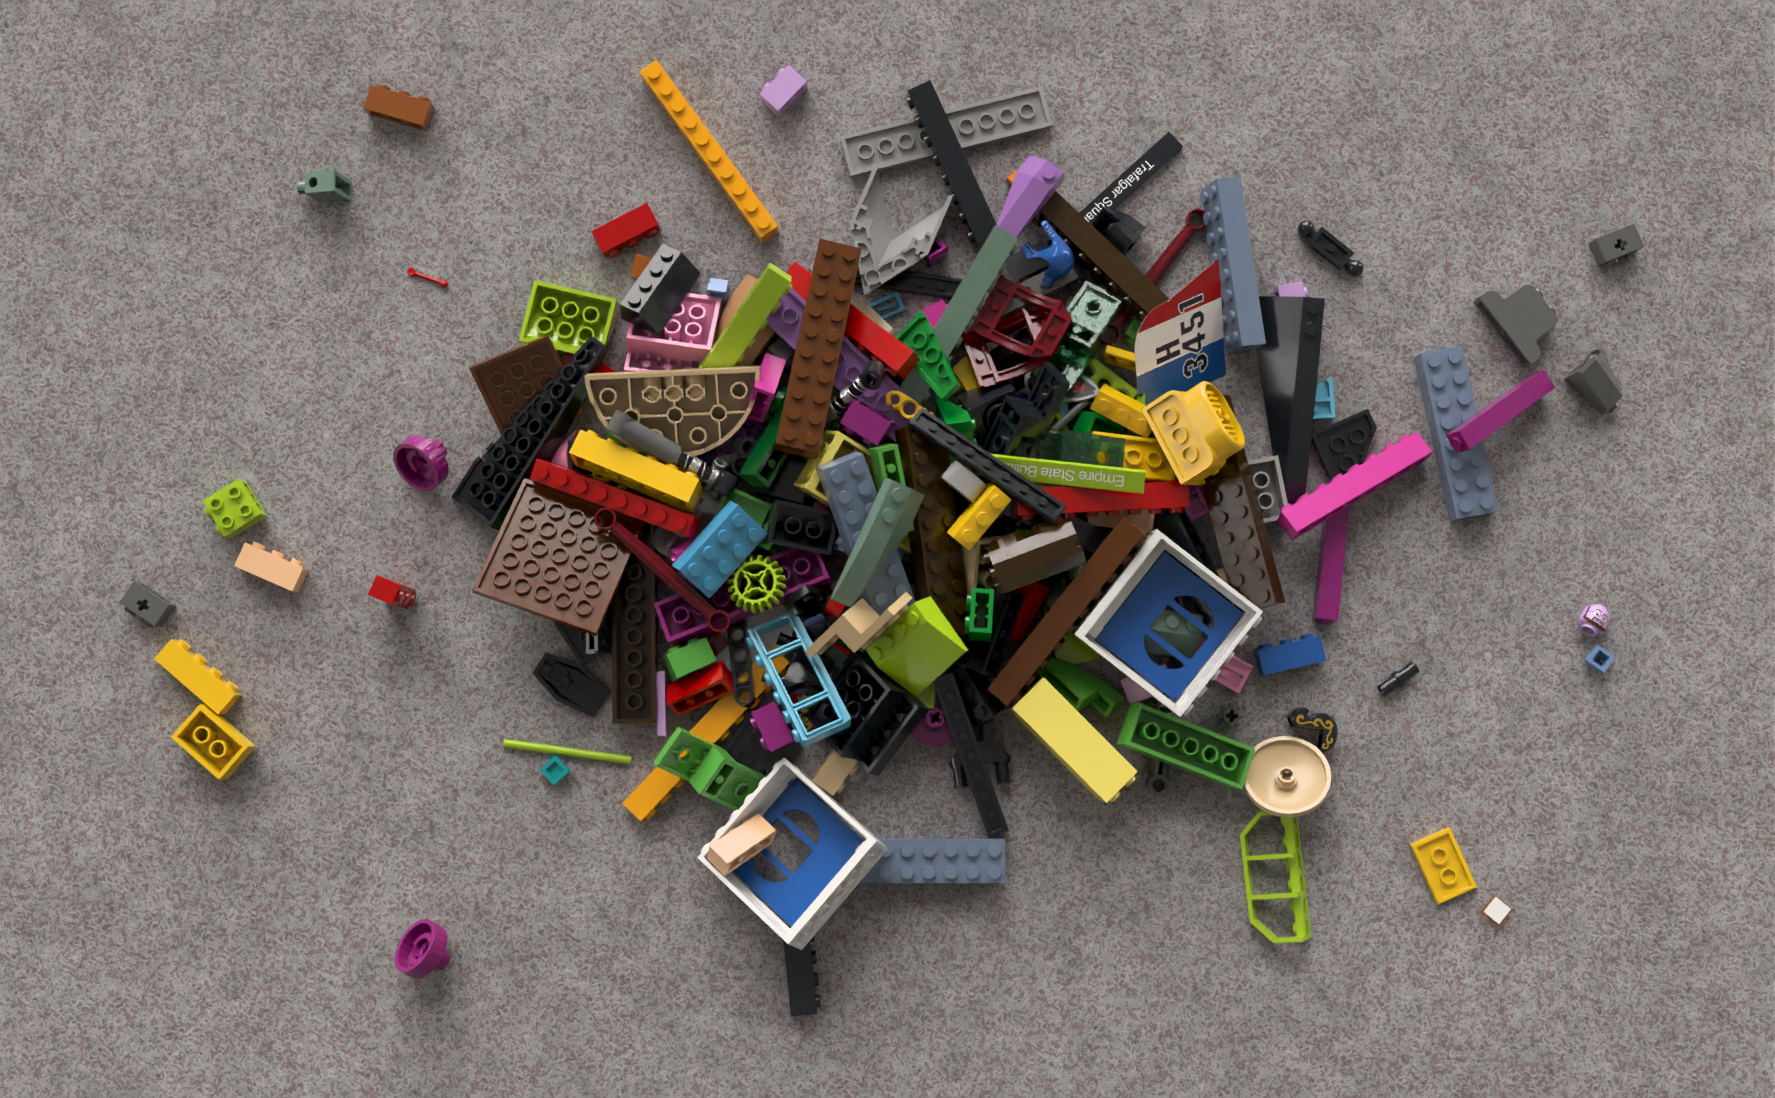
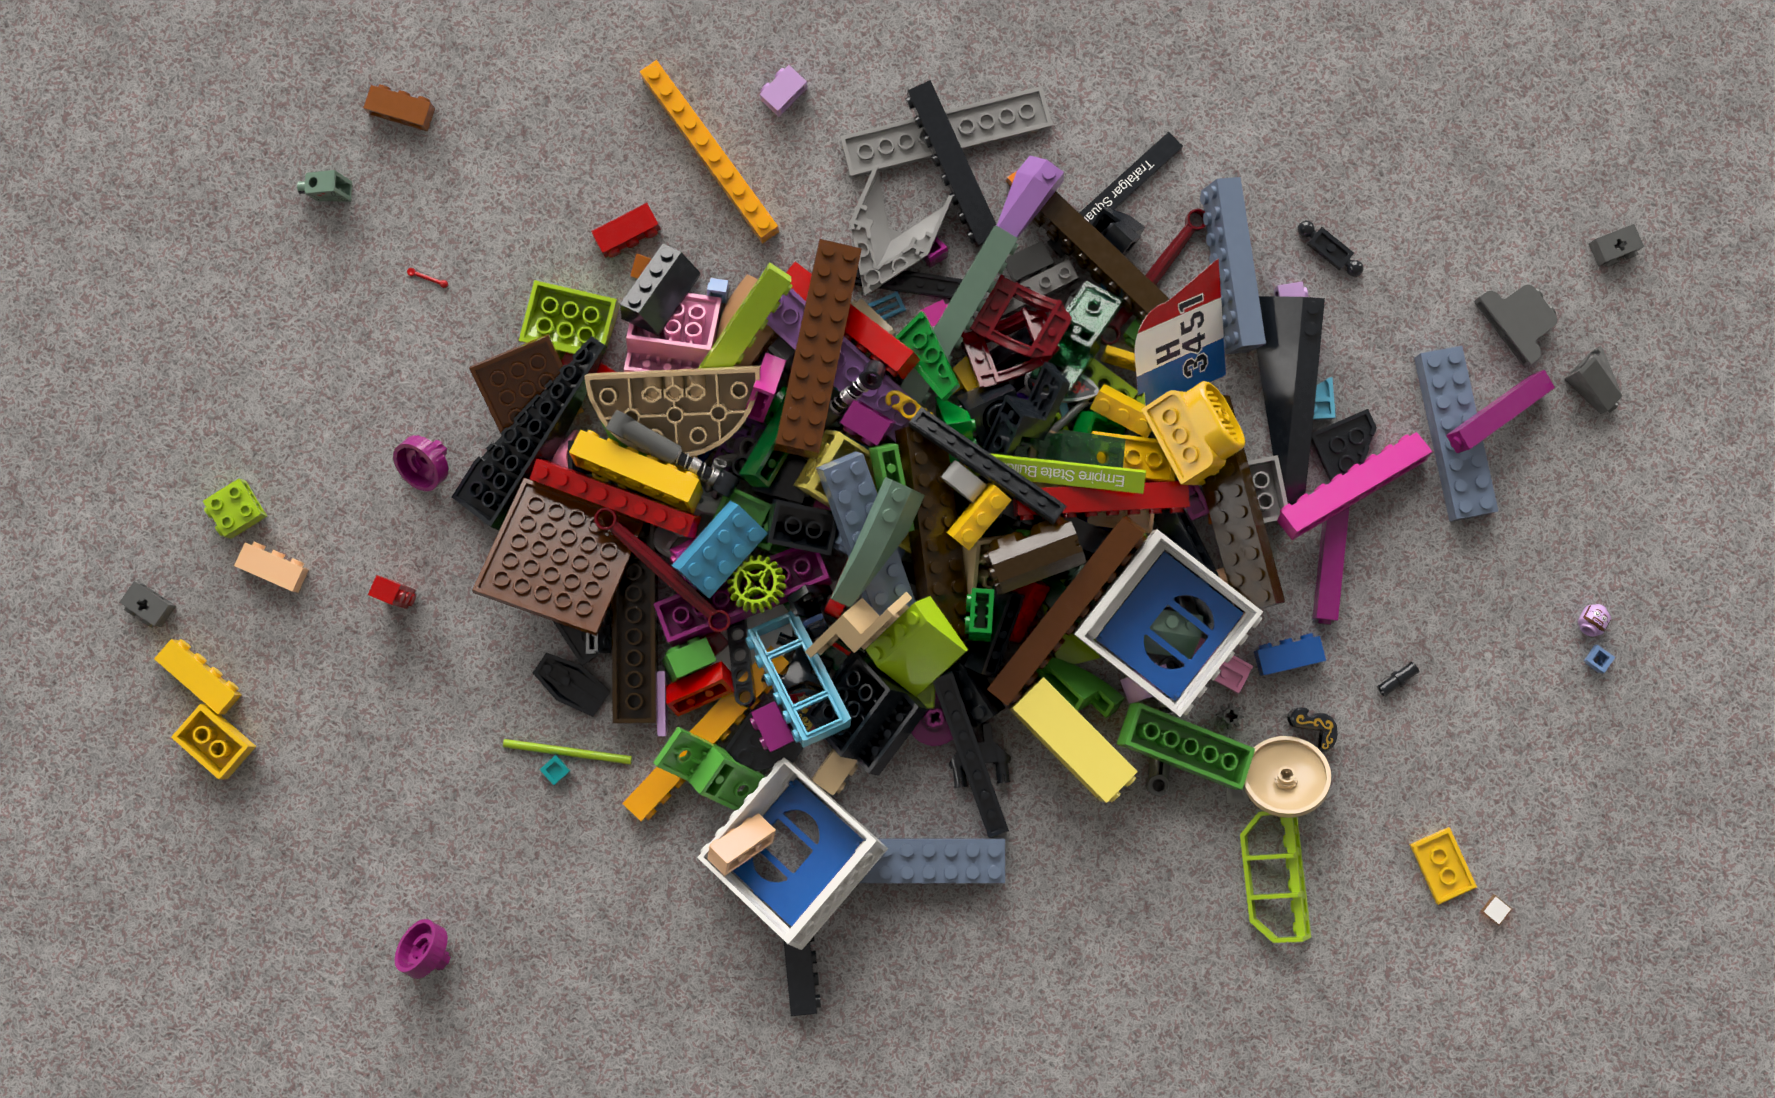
blue piece [1021,221,1074,289] -> none

